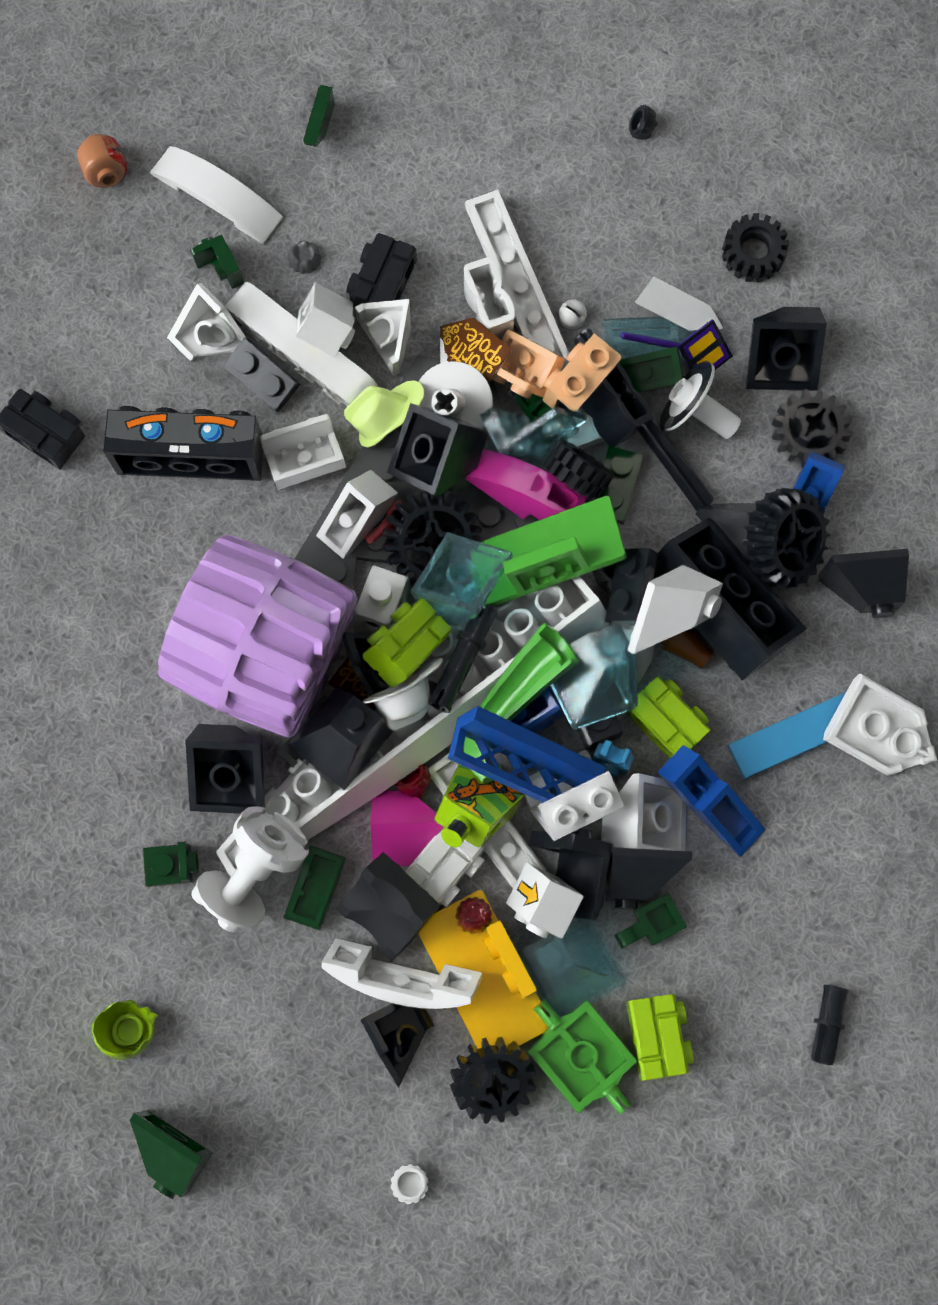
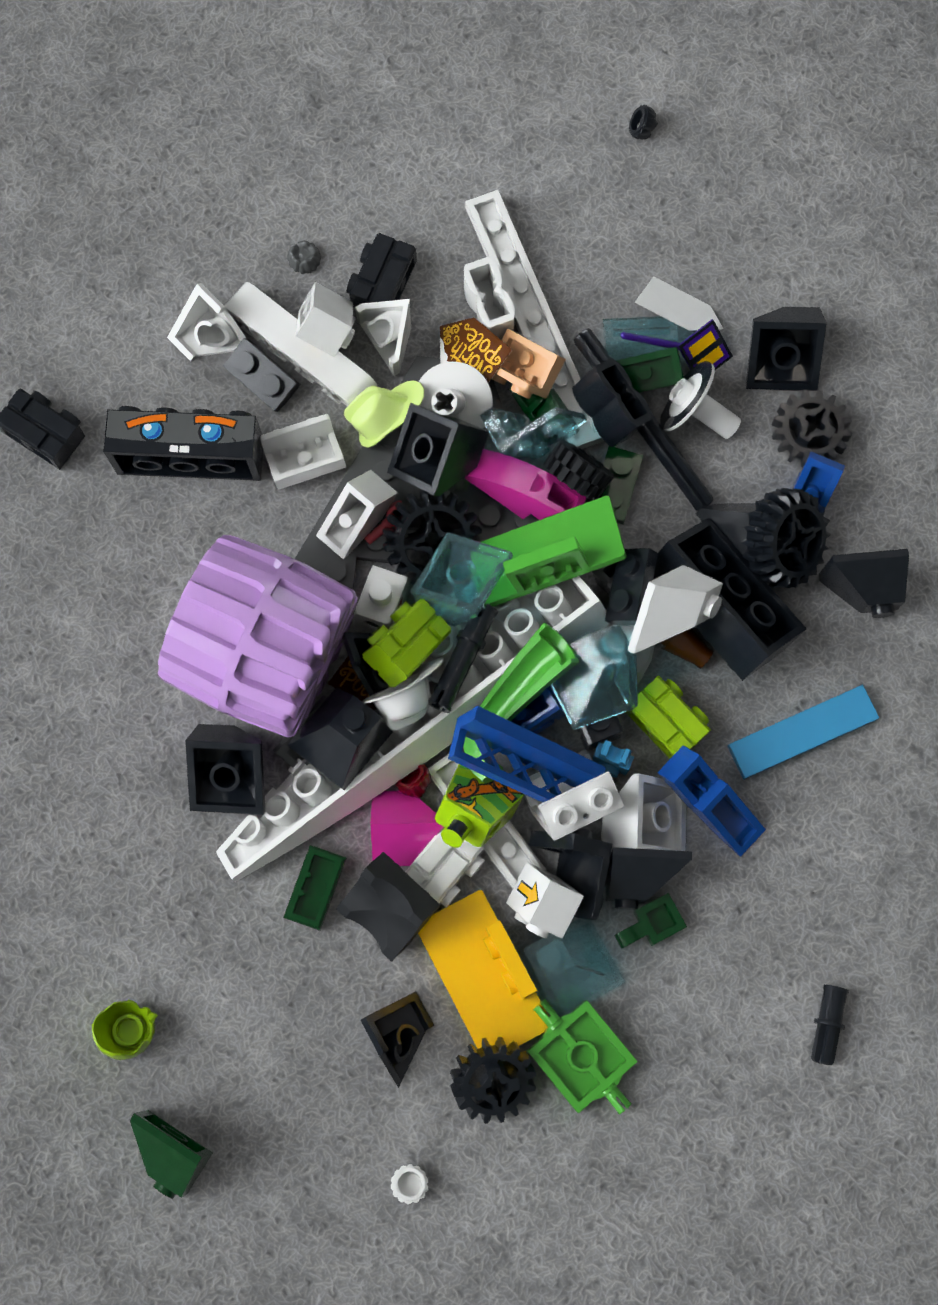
nougat head [77,134,128,188] -> none
dark green bracket [143,841,199,887] -> none
white slope [150,146,283,245] -> none
dark green bracket [190,234,244,289] -> none
white piece [191,806,309,933] -> none
dark green tile [303,85,335,147] -> none
white slope [322,939,482,1009] -> none
dark red piece [455,897,492,934] -> none
light nougat bracket [542,333,621,412] -> none
white hinge [558,299,587,330] -> none
lime brick [626,994,694,1081] -> none
black tyre [722,213,789,282] -> none
white tile [823,674,937,776] -> none

